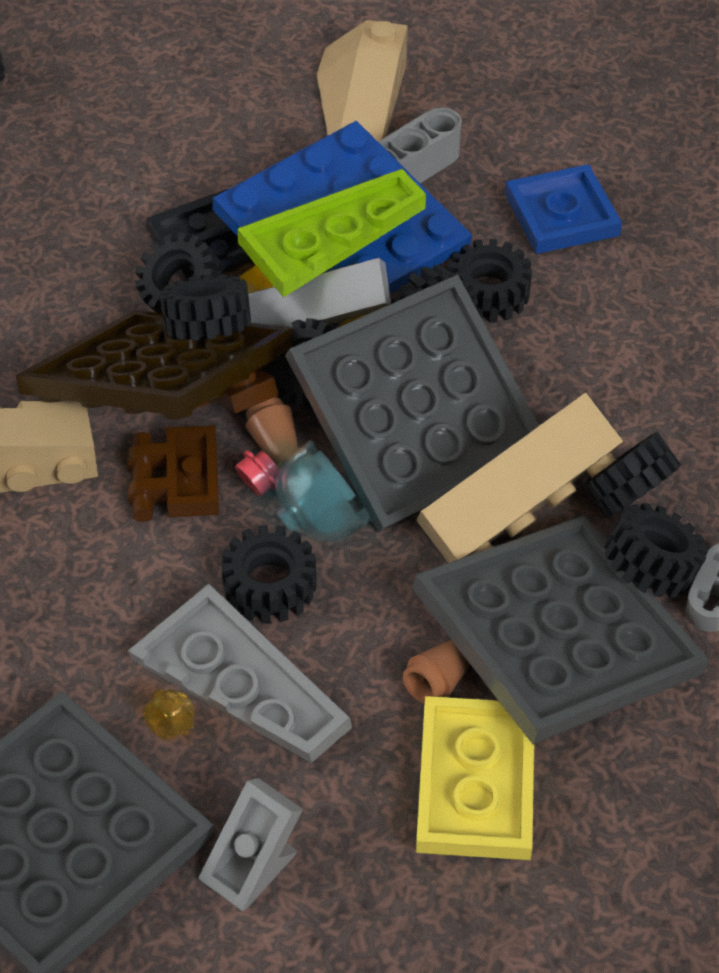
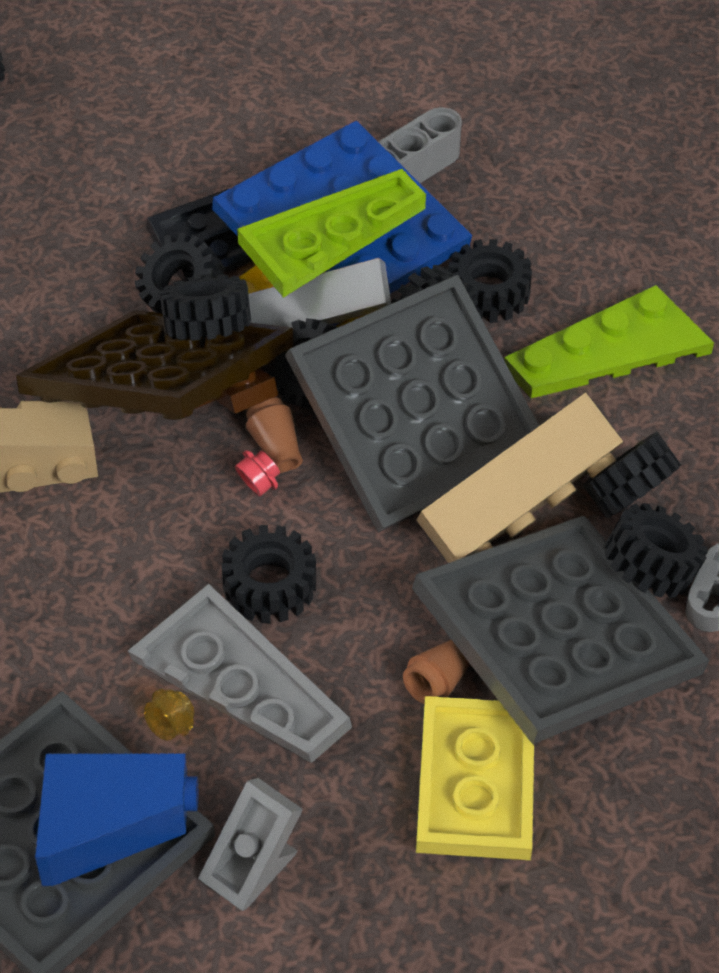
reddish brown plate [127,425,219,522] -> none
clear light blue cylinder [275,440,372,543] -> none
tan wedge [317,20,408,141] -> none
blue plate [505,164,622,254] -> none
none -> blue slope [35,753,198,886]
none -> lime wing [504,285,714,398]

